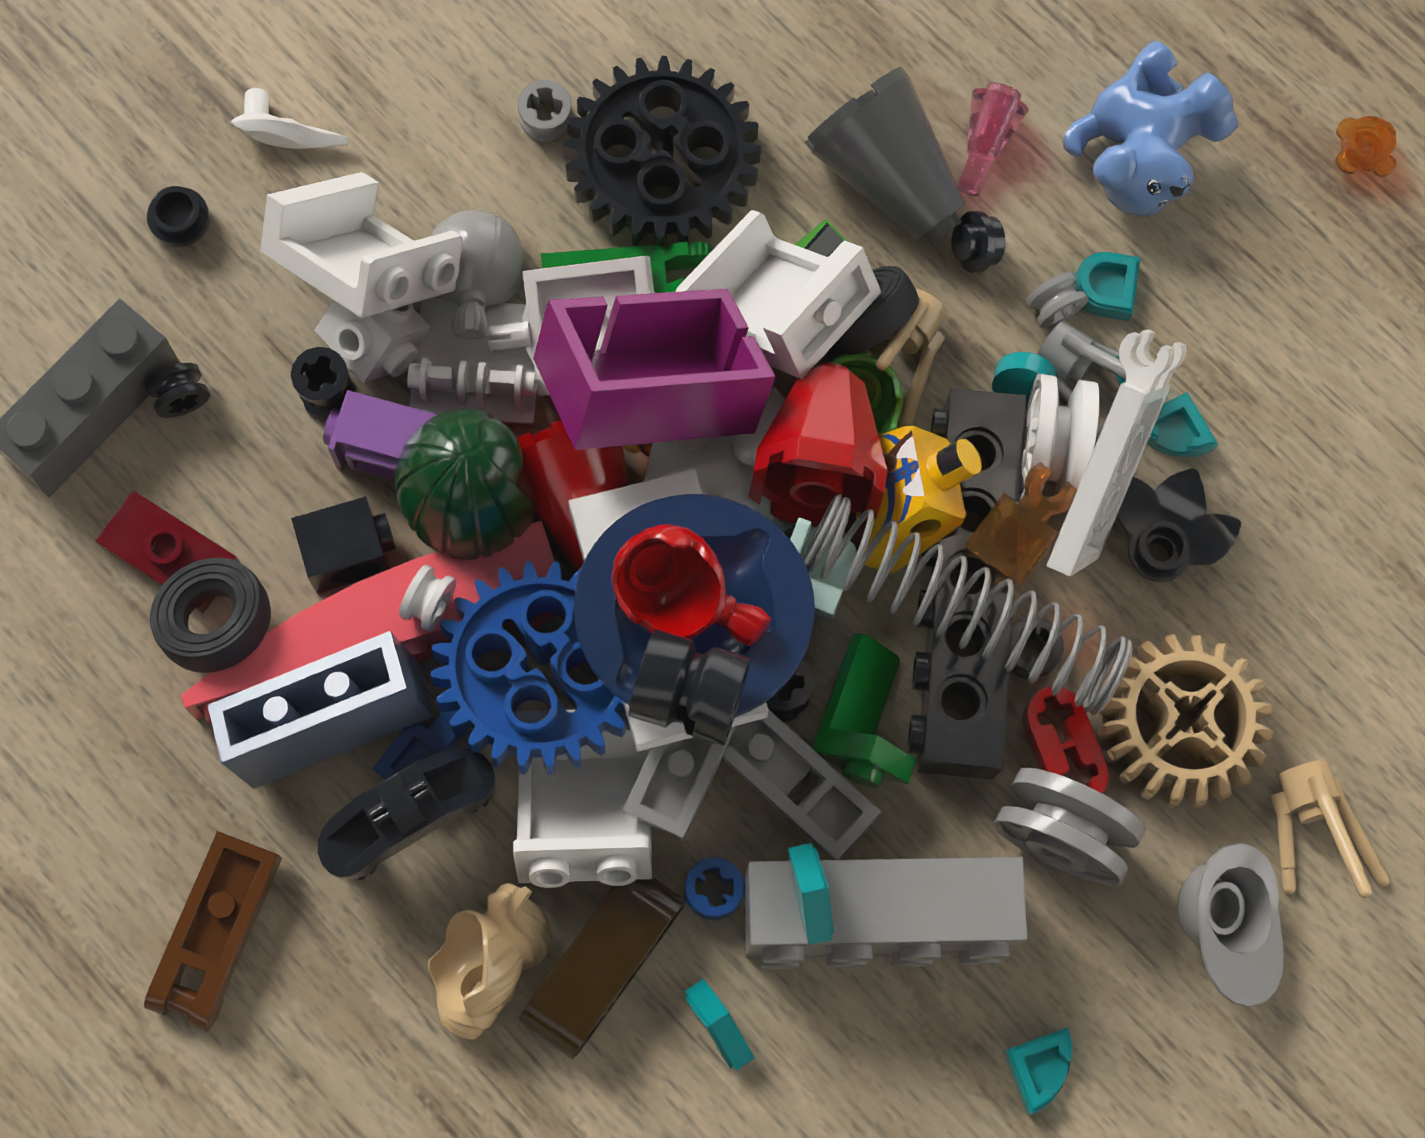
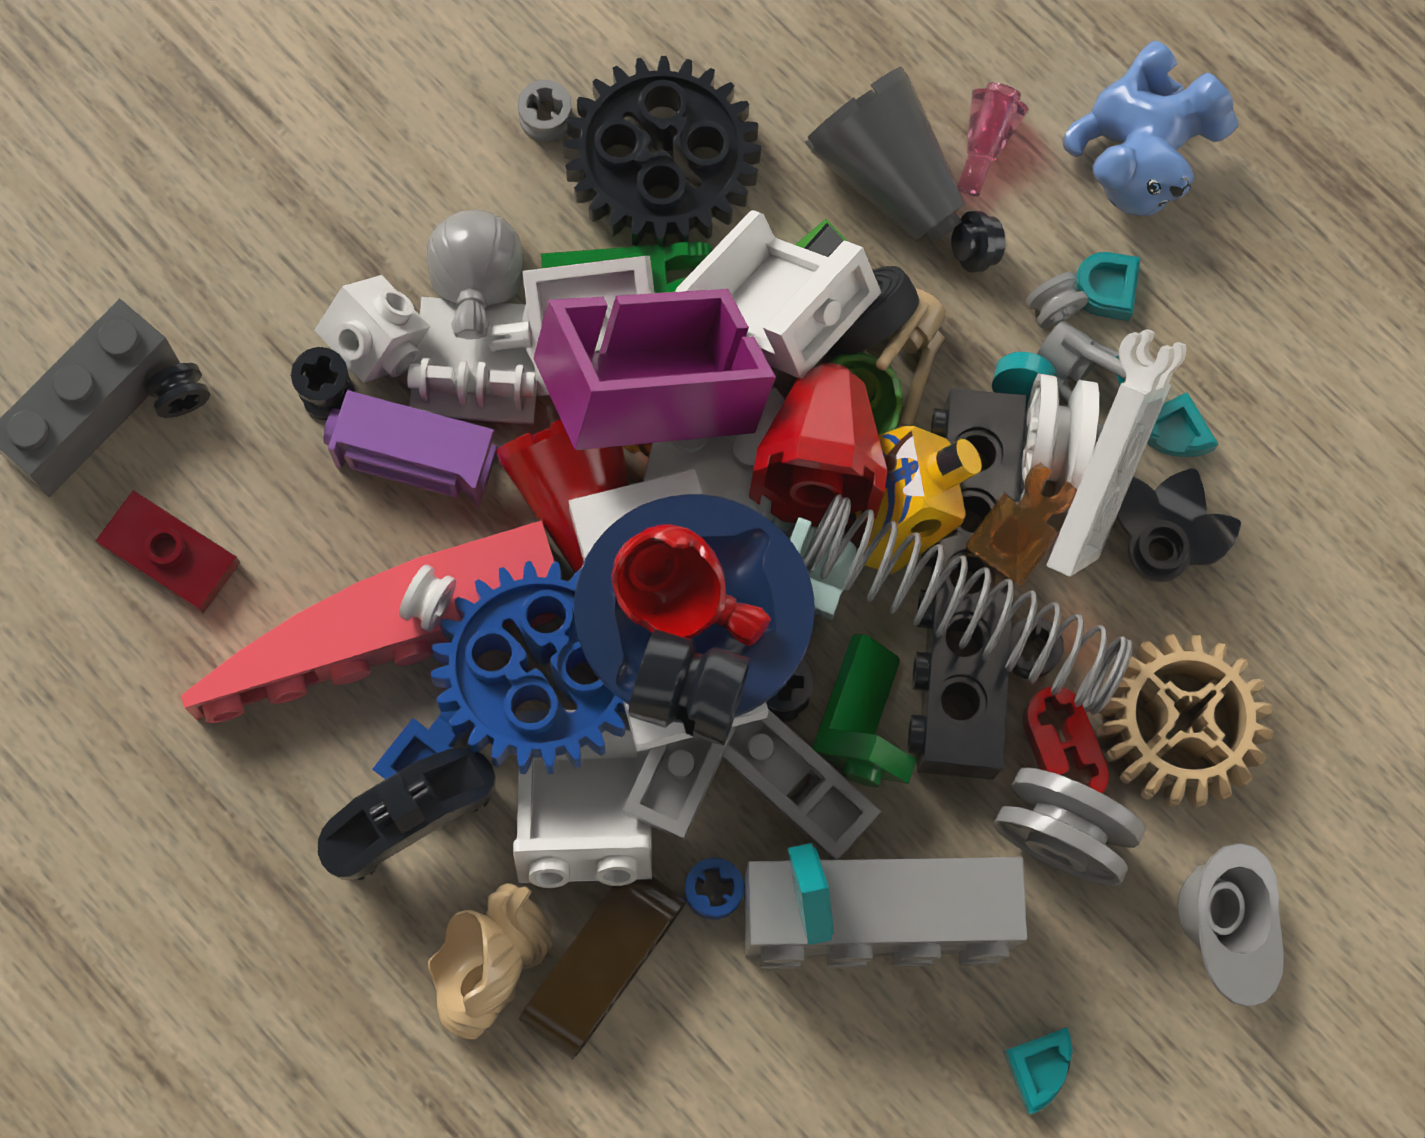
reddish brown plate [144,831,282,1032] -> none
black plate [147,186,210,247] -> none
black tyre [150,558,271,673] -> none
sand blue brick [208,631,433,789] -> none
white bar [231,88,349,149] -> none
white panel [260,172,464,318] -> none
black brick [291,496,396,594] -> none
dark green hair [395,409,536,560] -> none
teal tile [684,979,755,1071] -> none
tan plant [1270,760,1389,898] -> none
clear orange plate [1335,116,1396,177] -> none

